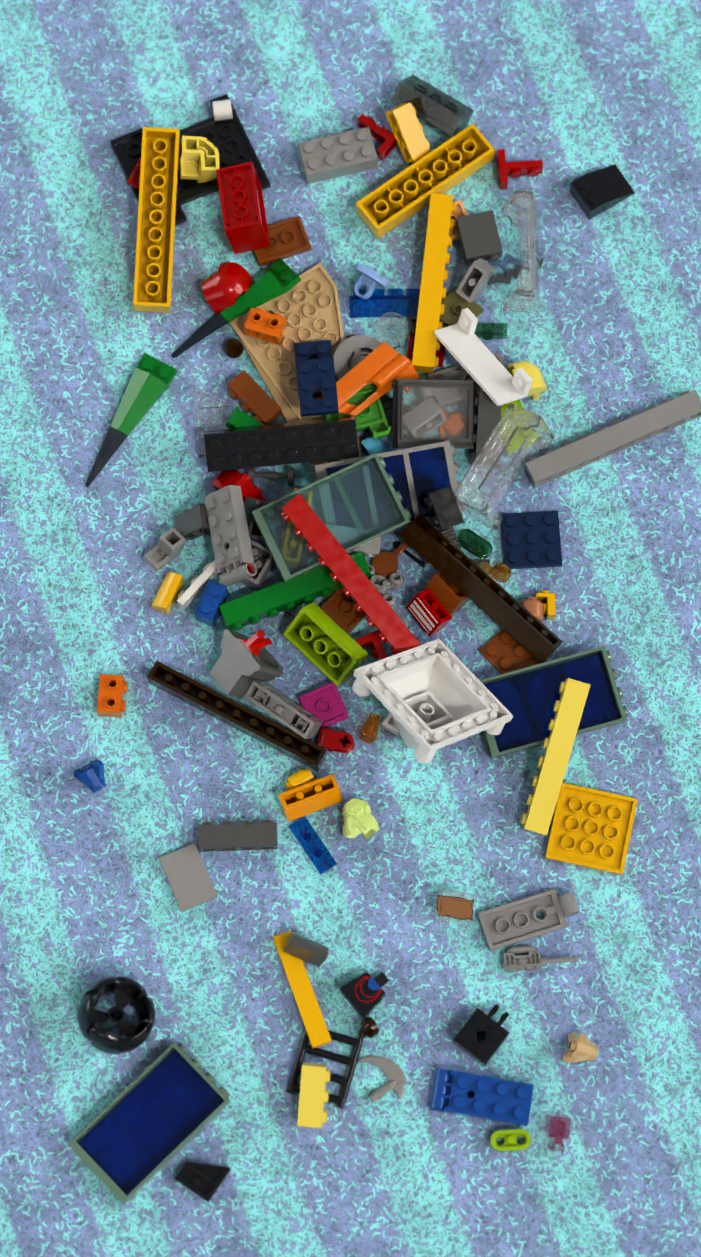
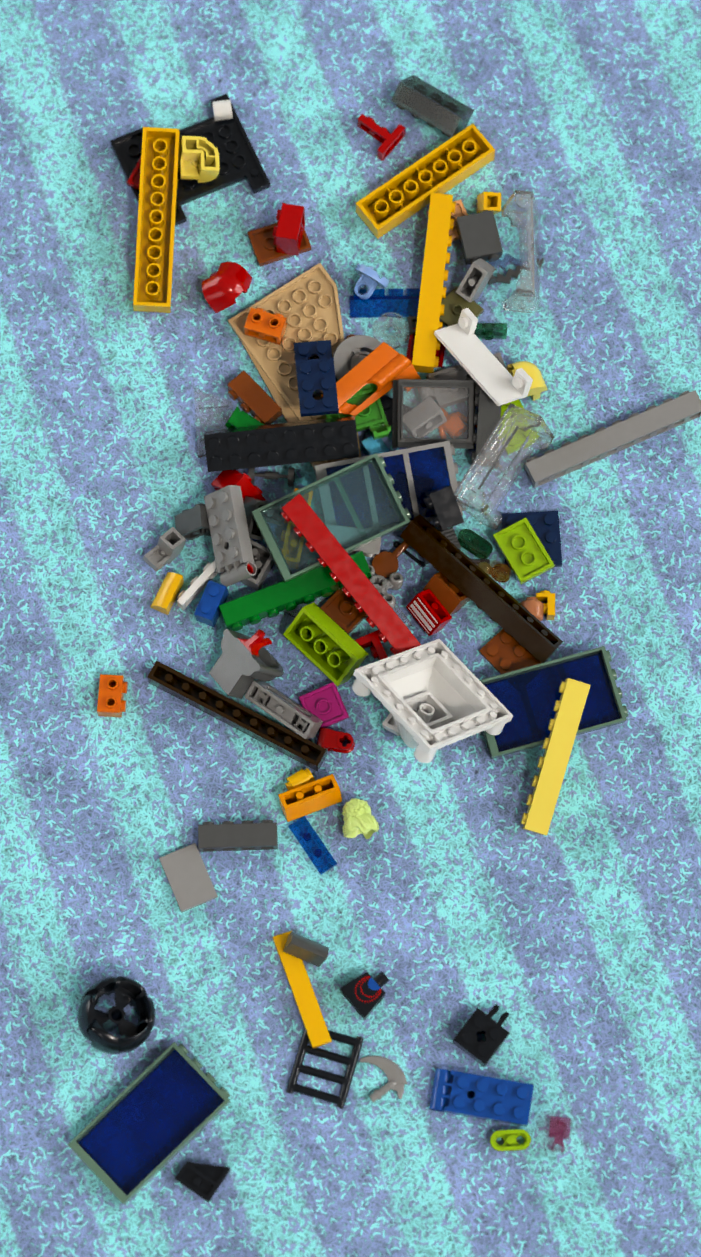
blue rock [74,759,107,793] -> none
green plate [86,353,178,487] -> none
green plate [171,258,301,358] -> none
red hose [216,162,270,254] -> none
dark brown tile [224,339,243,358] -> none
light yellow brick [297,1062,331,1128] -> none
light grey brick [298,127,378,184] -> none
clear orange cone [359,713,381,743] -> none
dark brown tile [359,1017,379,1038] -> none
yellow brick [385,102,431,163] -> none
slope [434,890,477,927] -> none
light grey hinge [478,889,580,952] -> none
red bracket [497,149,543,190] -> none
light grey piece [503,945,578,972] -> none
yellow plate [545,782,638,875] -> none
tan rock [562,1033,598,1063] -> none
black slope [569,165,635,220] -> none
none -> red brick [273,203,306,256]
none -> yellow brick [477,192,501,214]
none -> lime plate [493,518,555,585]

